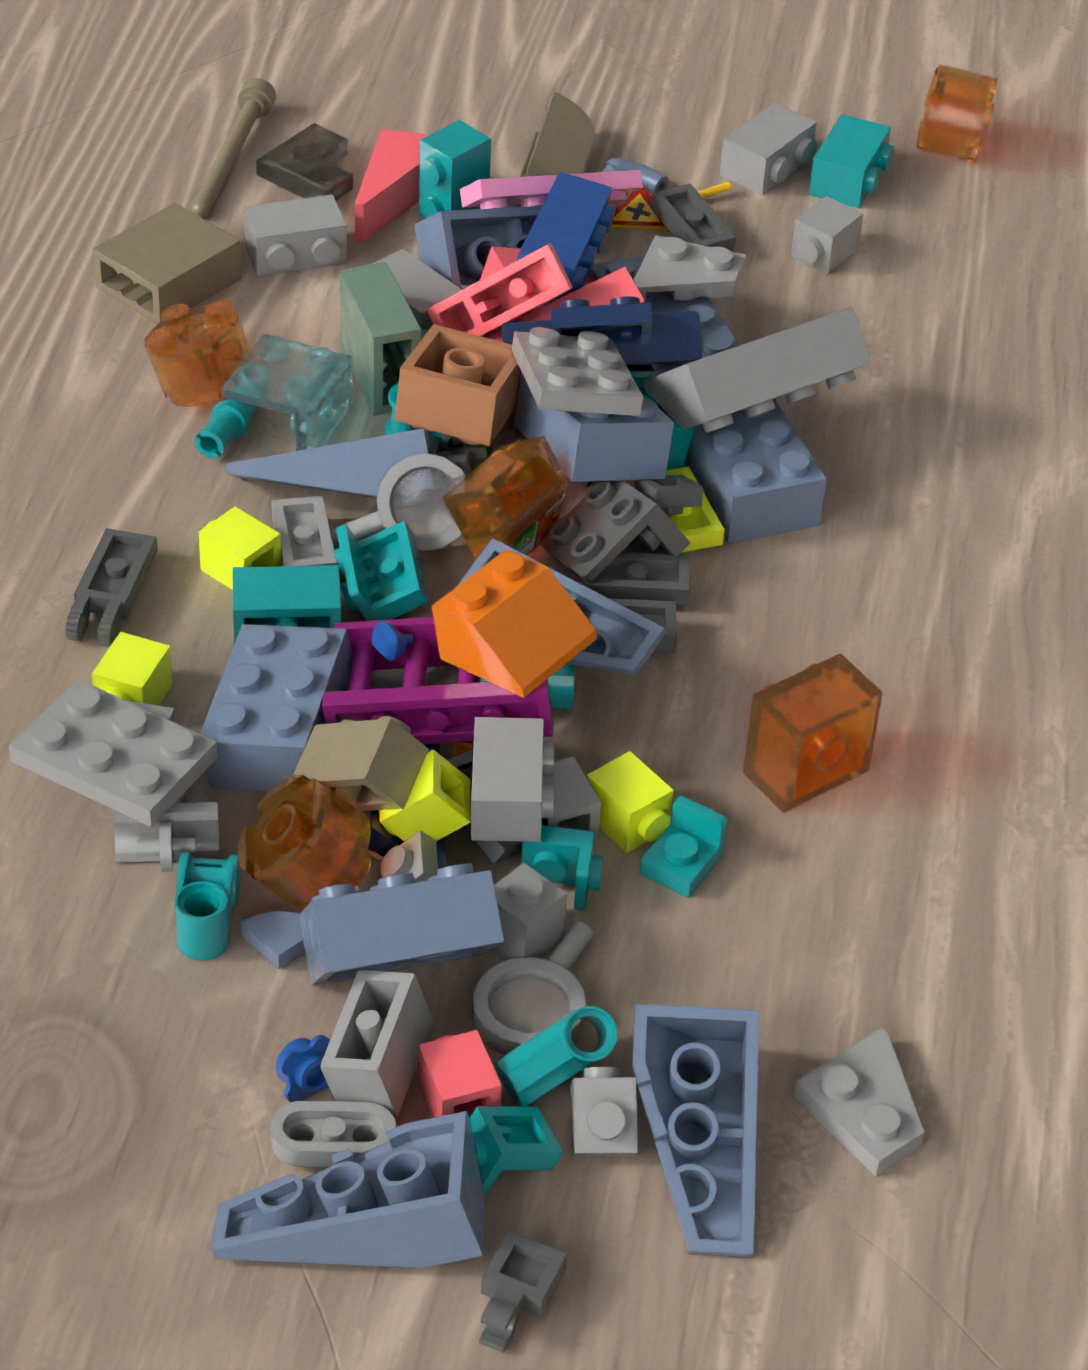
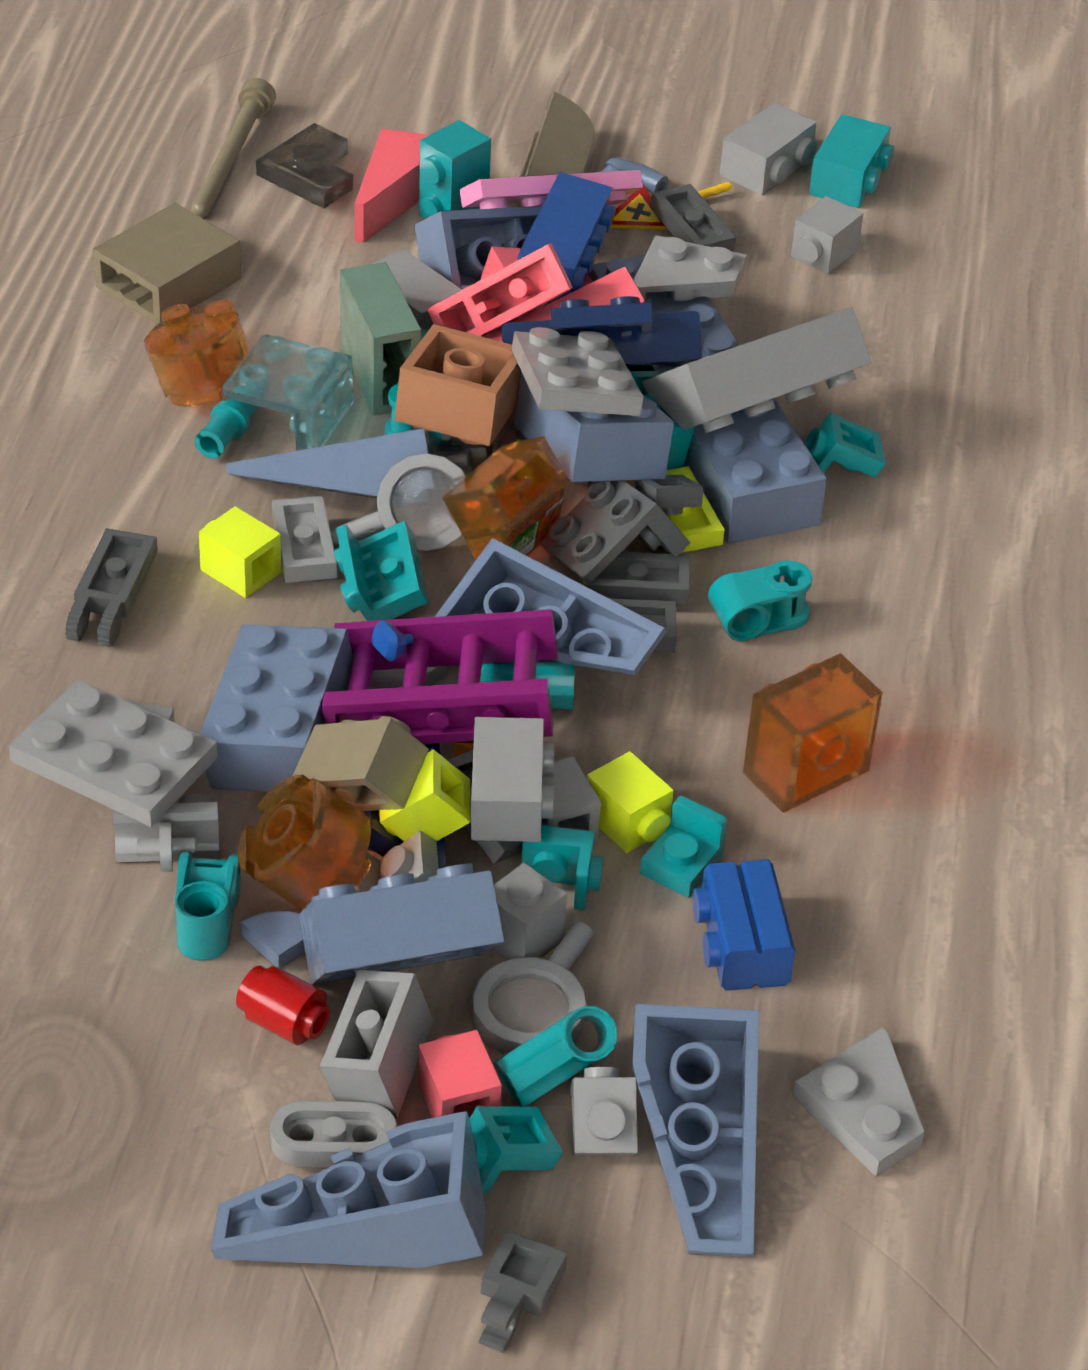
neon yellow brick [92,632,172,706] -> none
teal brick [233,565,341,644] -> none
light grey brick [244,194,347,276] -> none
blue plate [276,1035,330,1102] -> none
orange slope [432,549,597,698] -> none
clear orange brick [916,64,998,163] -> none
none -> red brick [236,965,330,1046]
none -> blue brick [693,859,795,990]
none -> teal piece [708,560,813,642]
none -> teal bracket [804,412,886,477]

